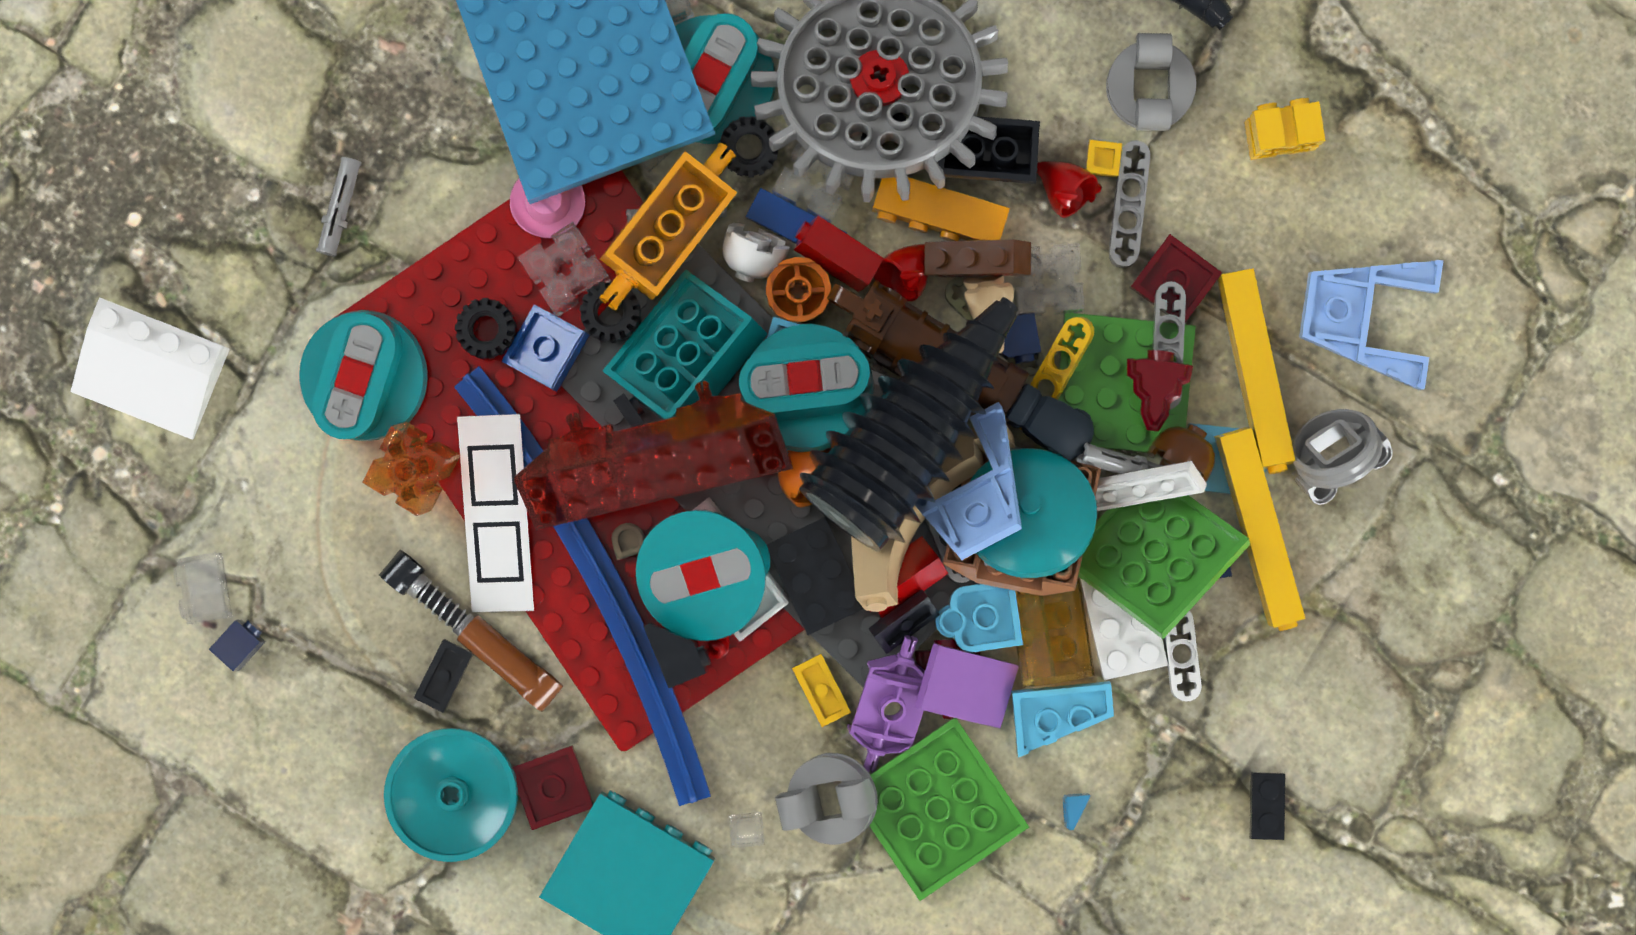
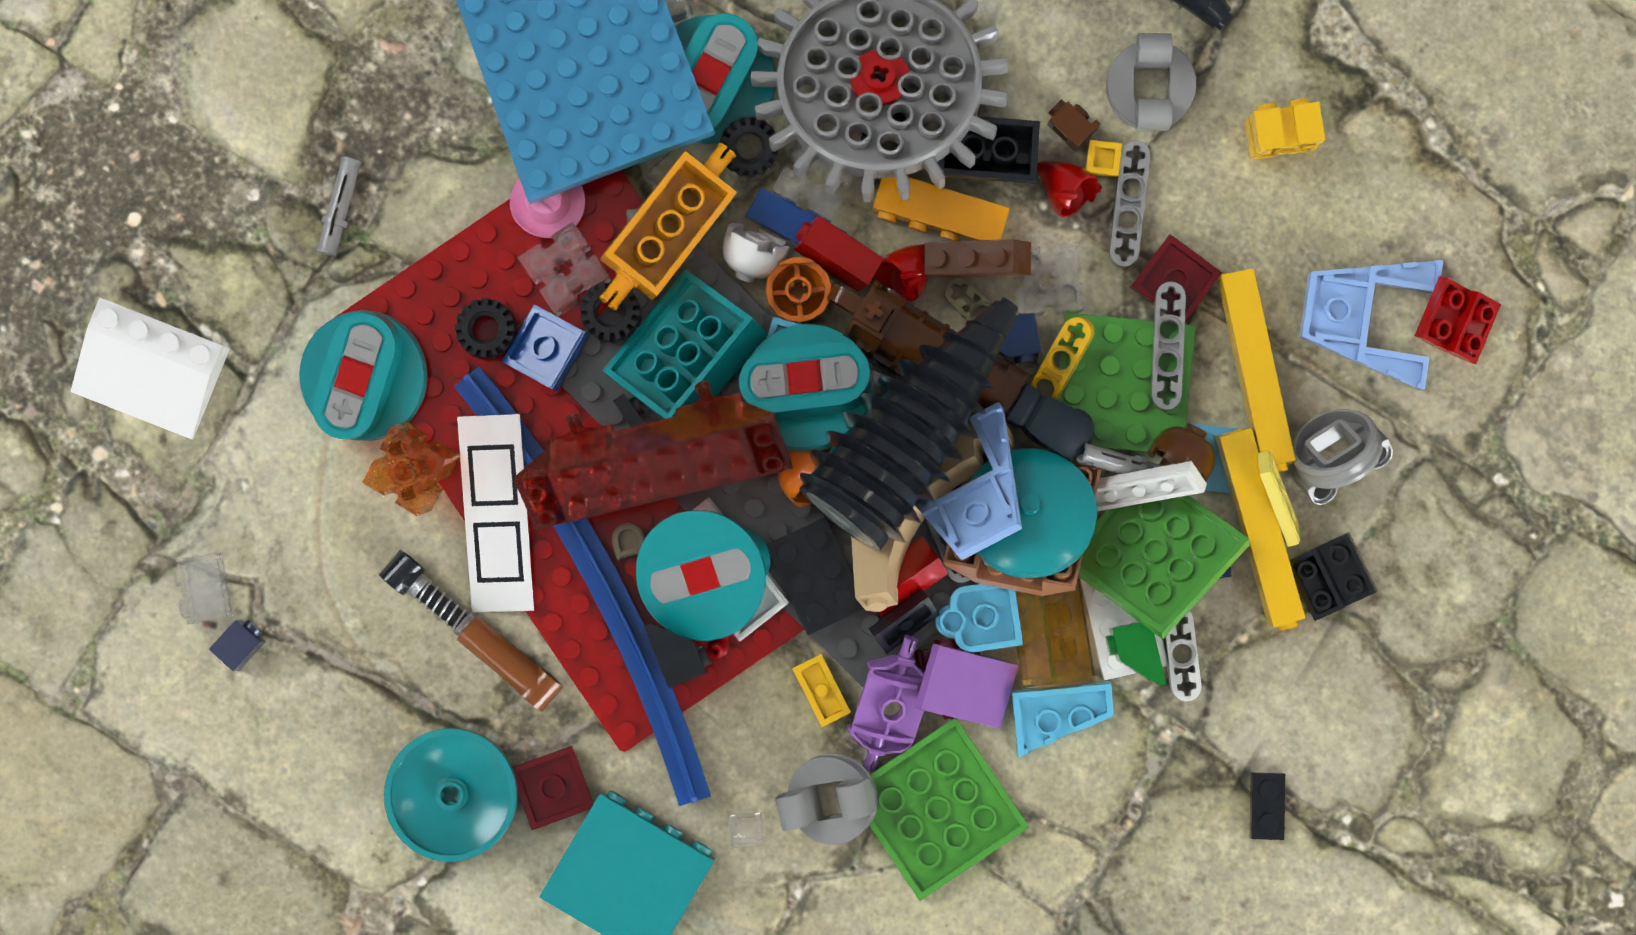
black plate [414,639,474,713] -> none
tan animal [963,276,1014,353] -> none
dark azure slope [1062,793,1090,830] -> none
dark red rock [1127,350,1193,432] -> none
none -> reddish brown brick [1047,99,1100,152]
none -> green slope [1105,621,1166,686]
none -> light yellow tile [1258,450,1300,547]
none -> black slope [1289,532,1378,621]
none -> red slope [1414,276,1501,364]

